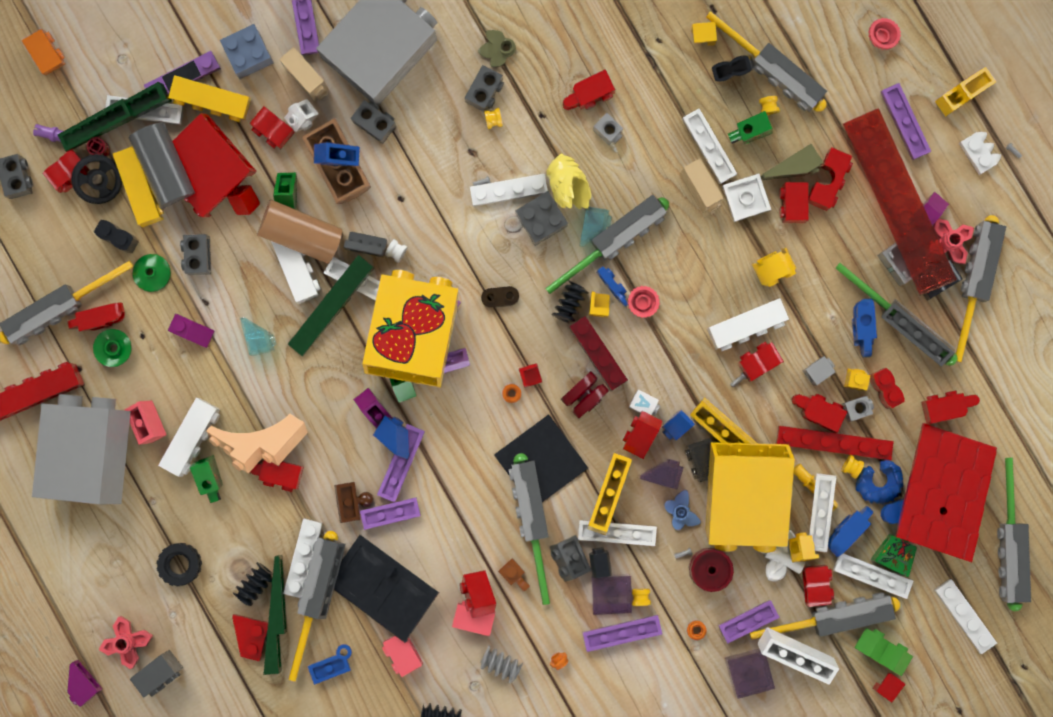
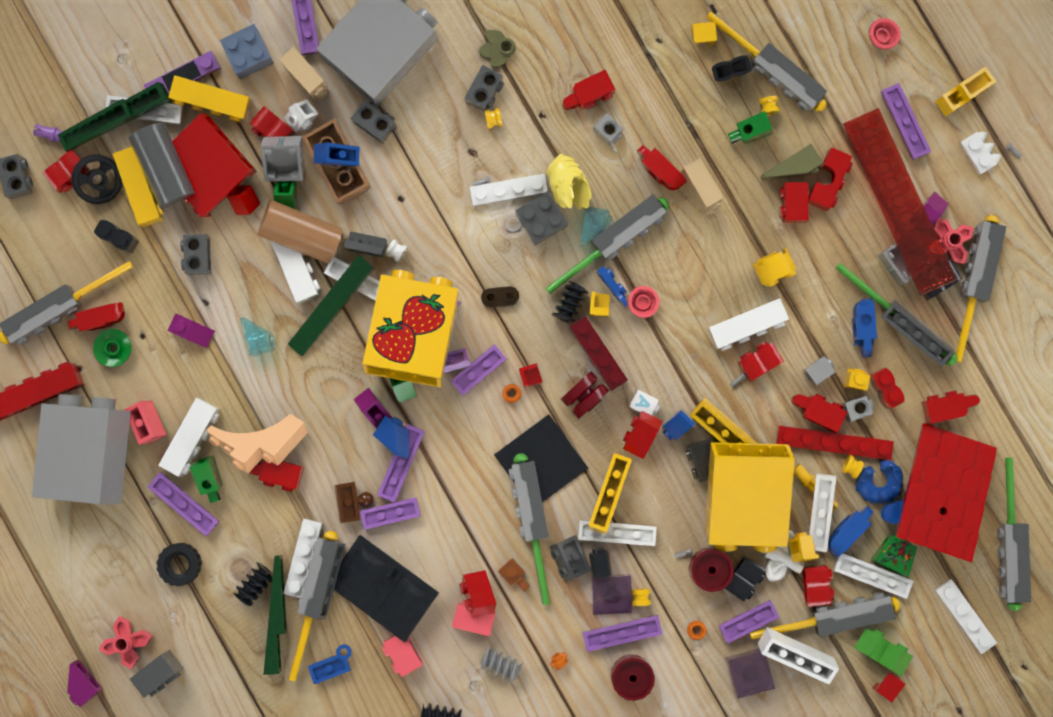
orange brick [21,29,66,75] -> none
dark red wheel [86,137,110,157] -> none
green dish [132,254,171,292] -> none
red wing [232,614,268,661] -> none
clear purple slope [637,459,684,490] -> none
medium blue animal [664,490,701,530] -> none
white plate [682,109,737,184] -> none
white plate [722,174,771,222] -> none
none -> medium lavender plate [148,472,220,536]
none -> light grey container [260,136,305,182]
none -> medium lavender plate [451,344,507,396]
none -> dark red wheel [610,654,655,701]
none -> red piece [637,145,687,191]
none -> black brick [725,555,766,602]

